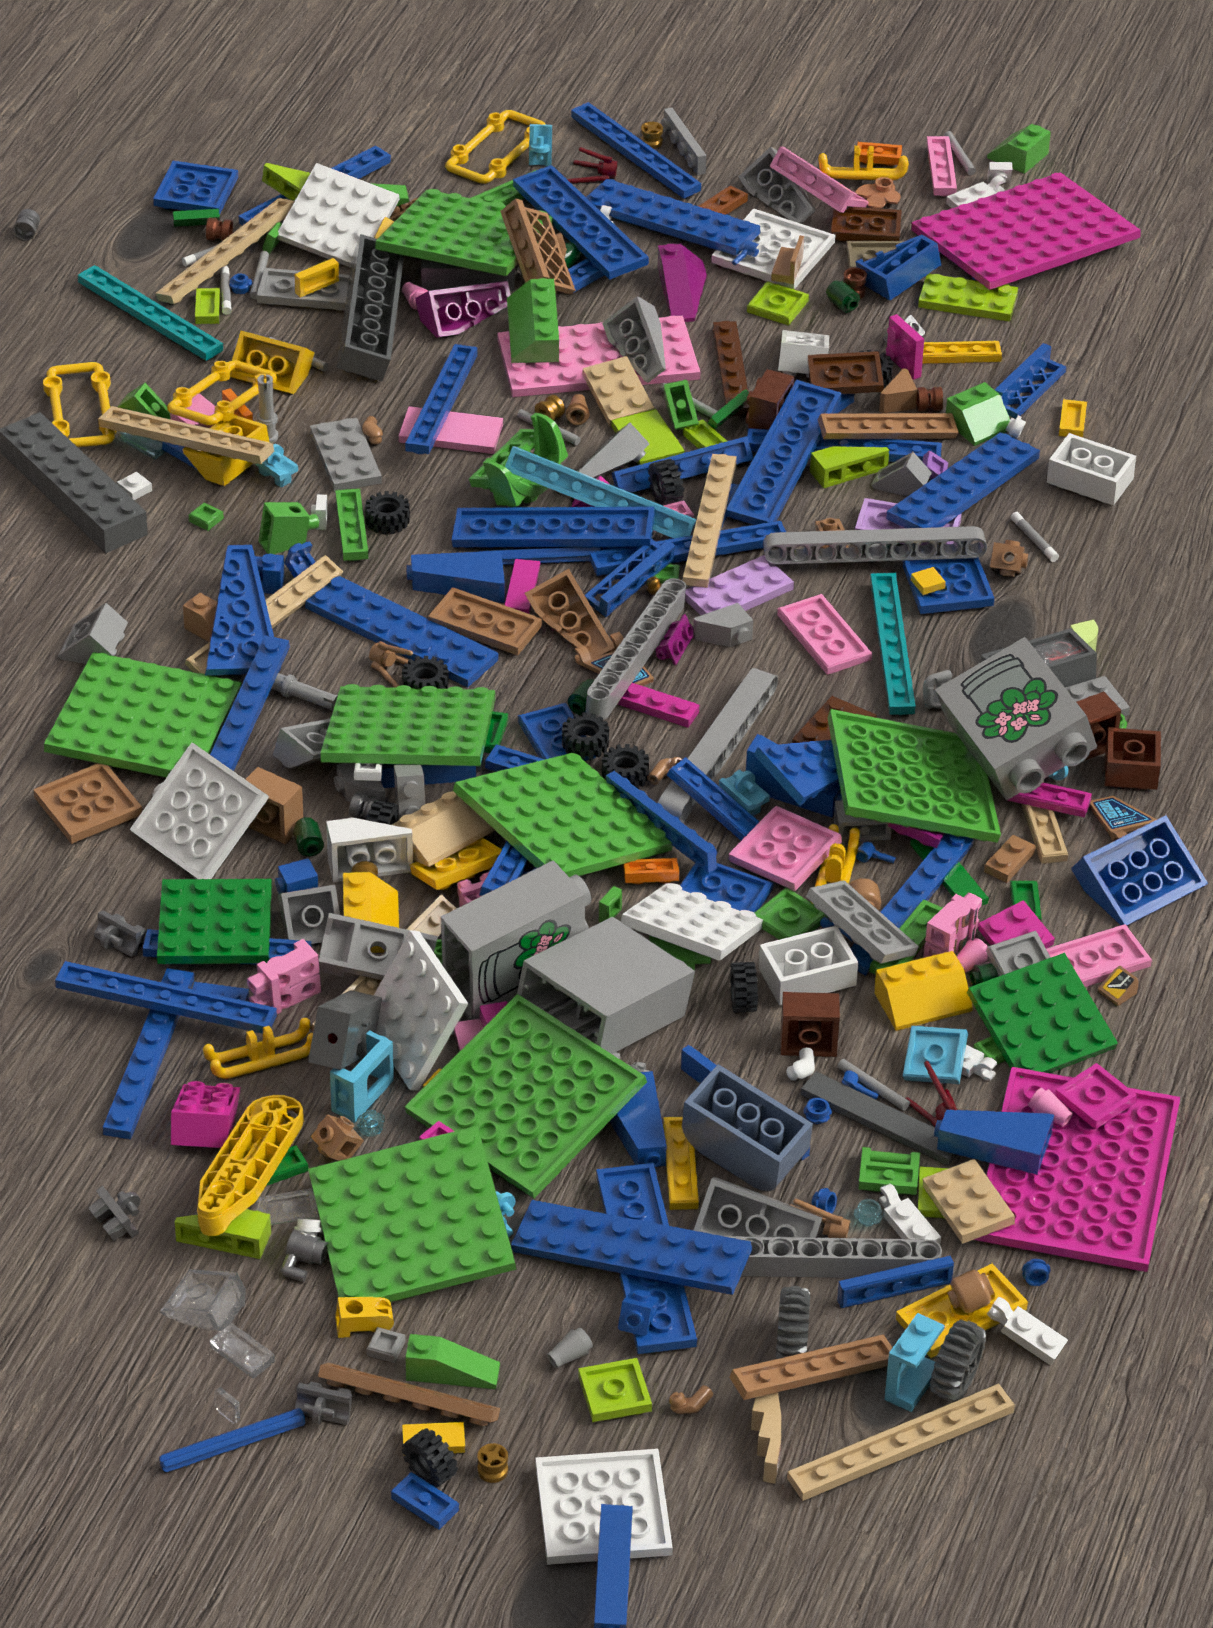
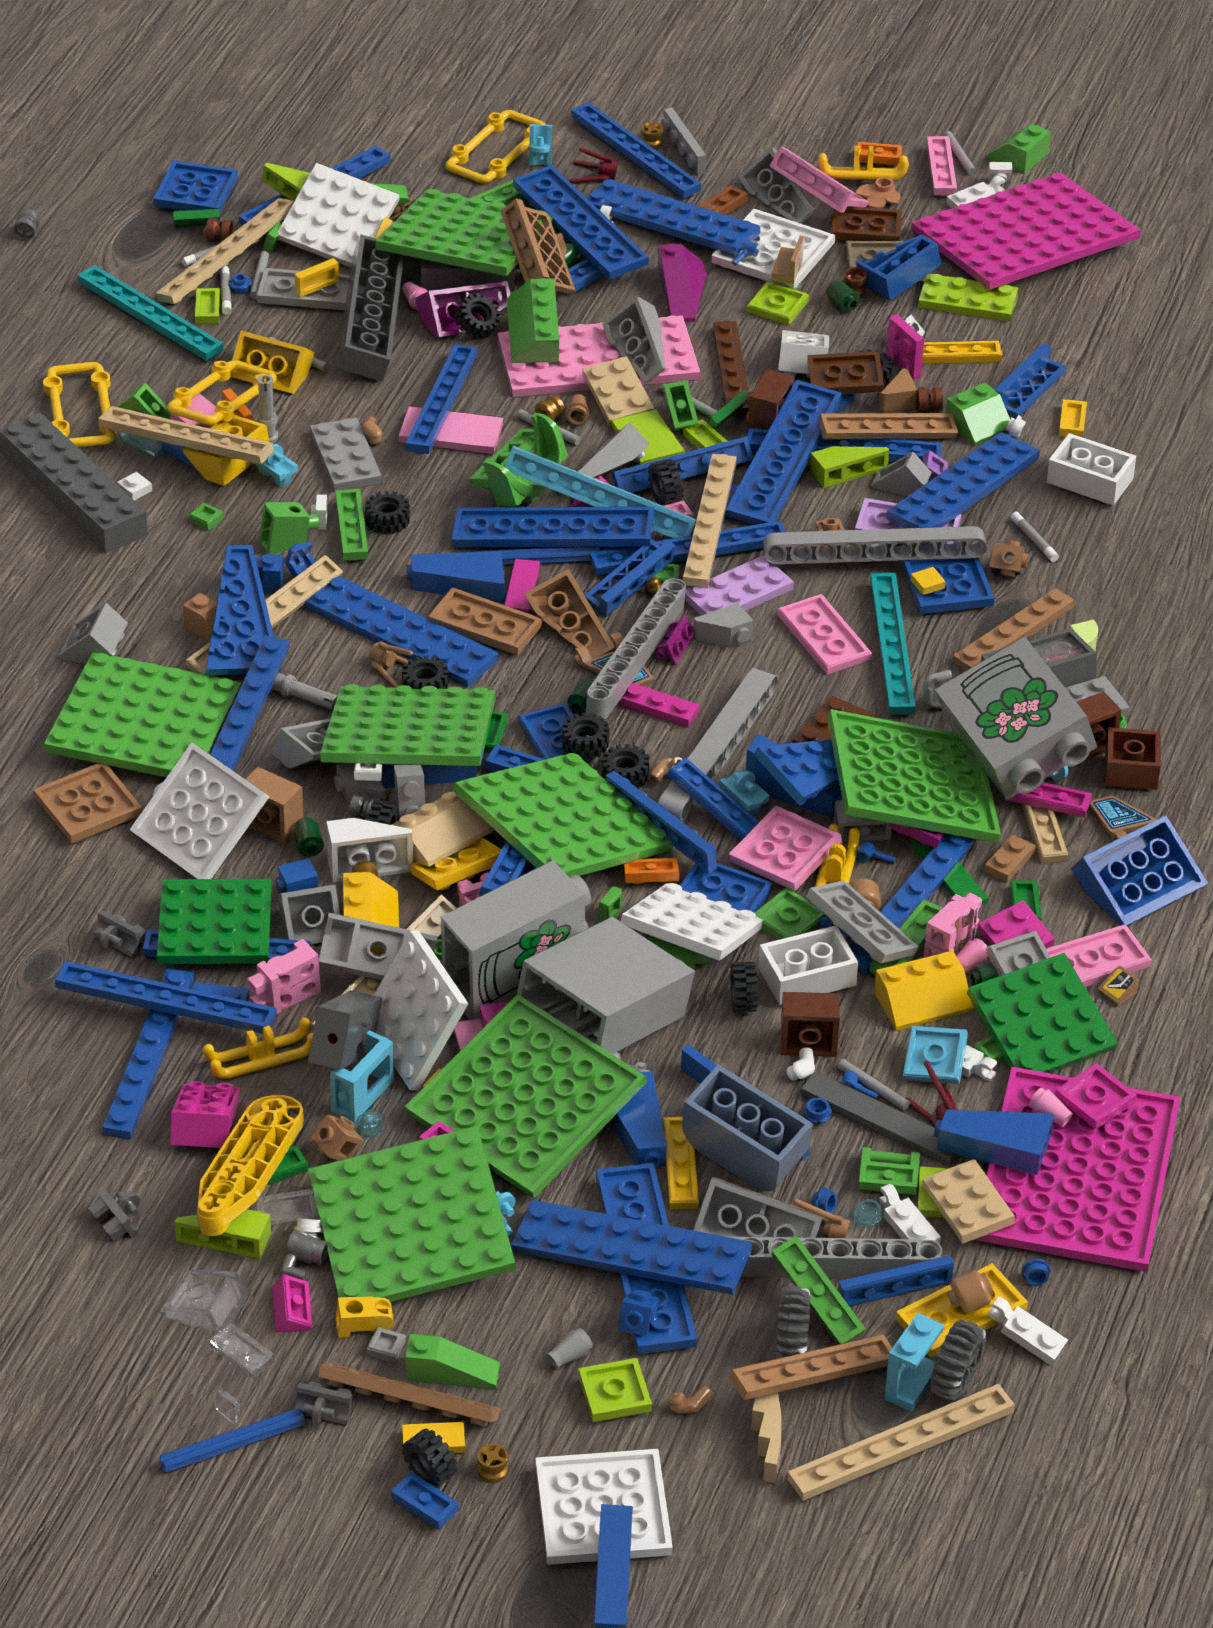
none -> dark pink slope [272,1274,312,1332]
none -> black tyre [455,293,501,339]
none -> bright green plate [771,1235,866,1345]
none -> medium nougat plate [953,588,1075,671]

